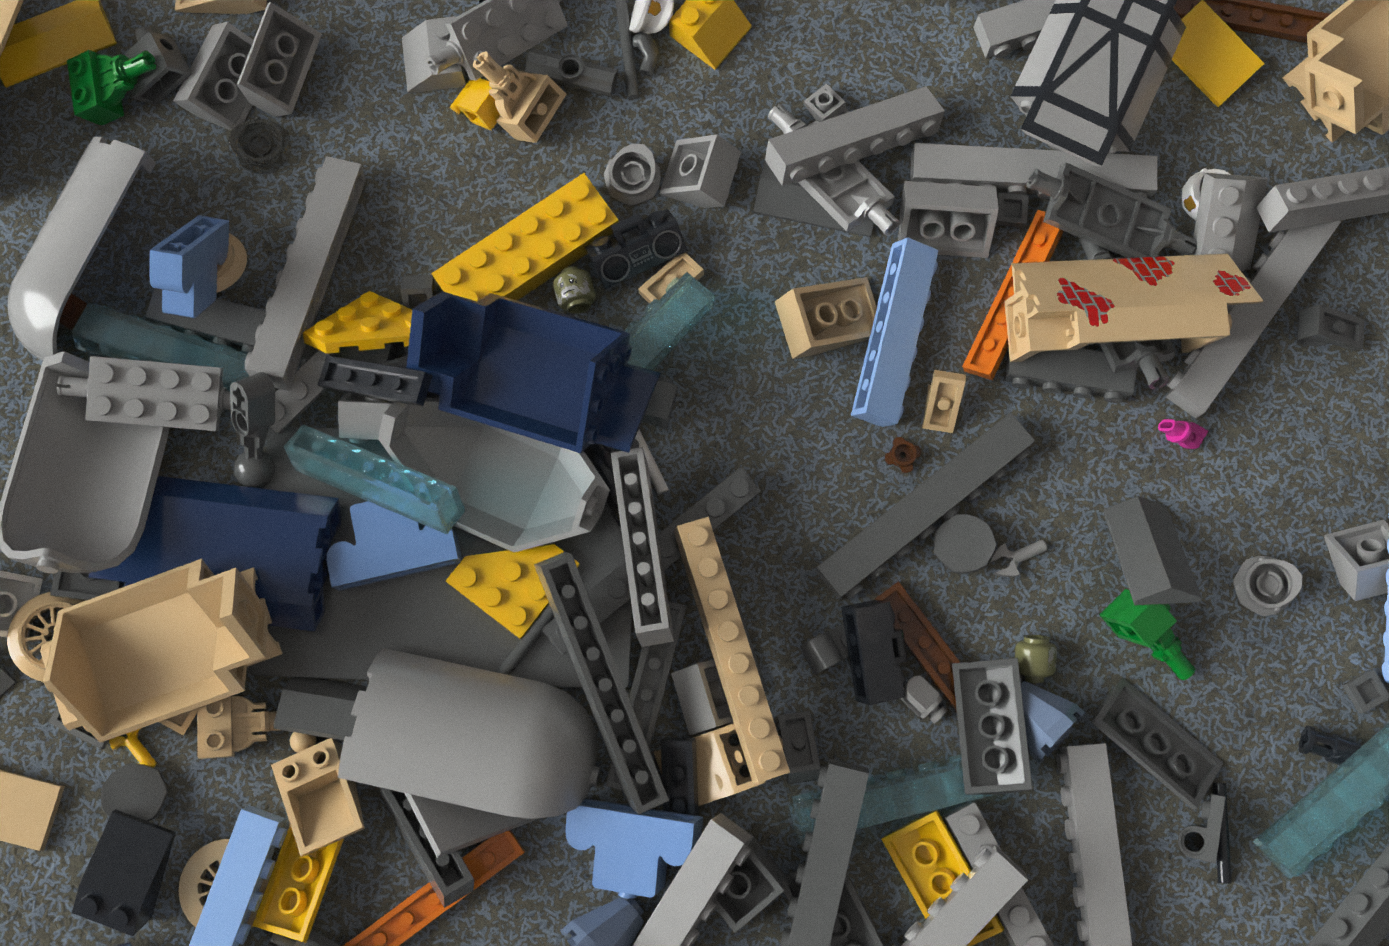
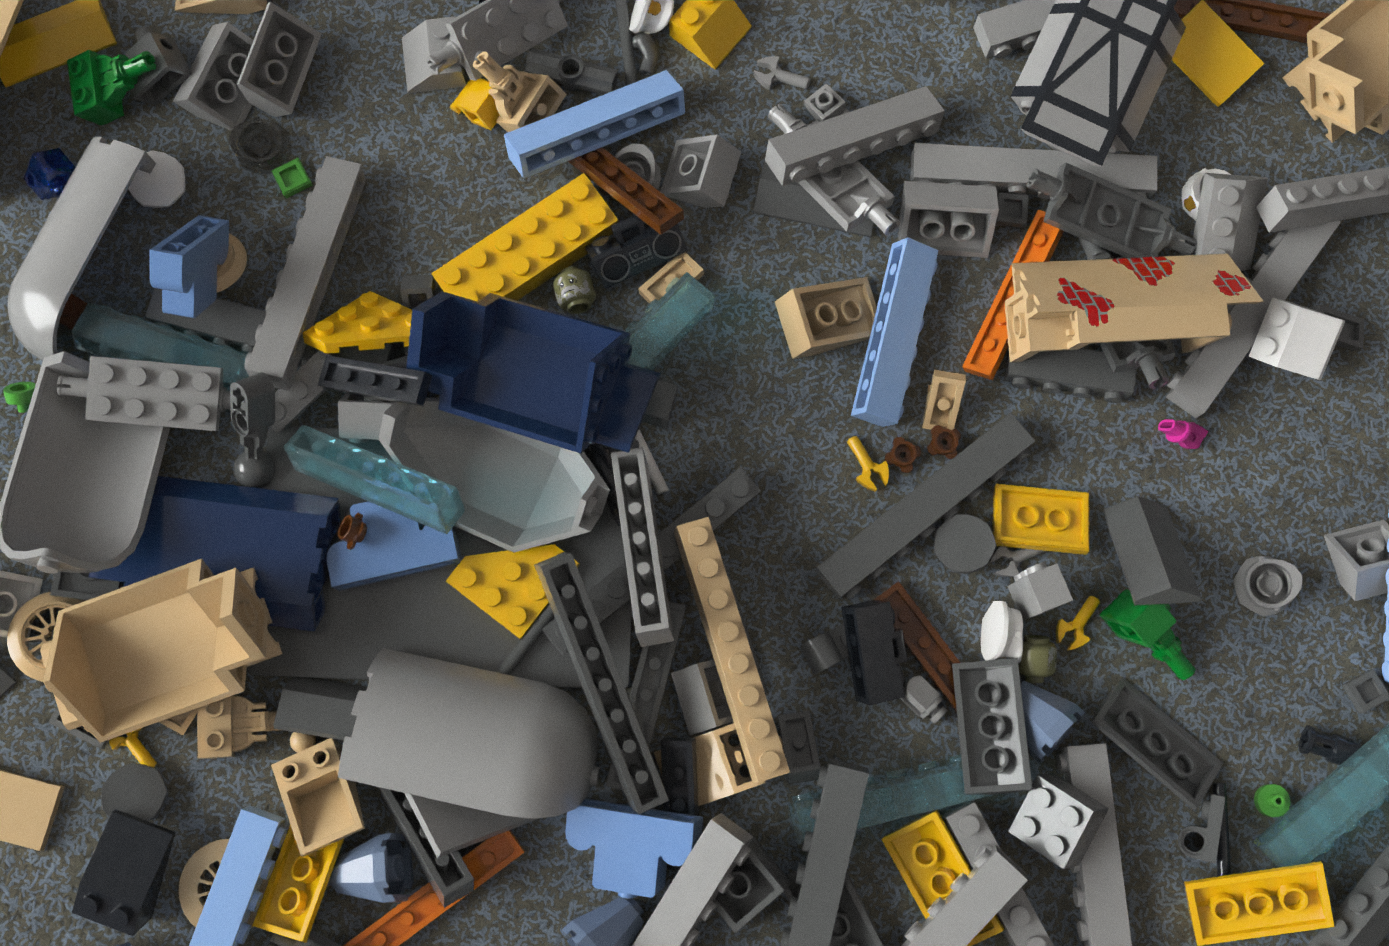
none -> bright green tile [3,382,36,413]
none -> clear blue brick [24,148,75,200]
none -> white hat [128,150,185,208]
none -> bright green tile [271,158,313,198]
none -> sand blue cone [329,833,414,903]
none -> reddish brown plate [338,513,367,550]
none -> light blue brick [504,70,685,179]
none -> reddish brown plate [568,147,684,235]
none -> light grey bar [754,56,810,90]
none -> yellow bar [847,436,889,492]
none -> reddish brown plate [927,425,961,459]
none -> white hat [981,601,1023,663]
none -> yellow tile [992,484,1089,555]
none -> light grey brick [1007,561,1073,621]
none -> brick [1008,773,1109,869]
none -> yellow bar [1056,596,1100,651]
none -> yellow slope [1184,861,1335,946]
none -> white slope [1249,297,1345,380]
none -> bright green tile [1254,784,1290,817]

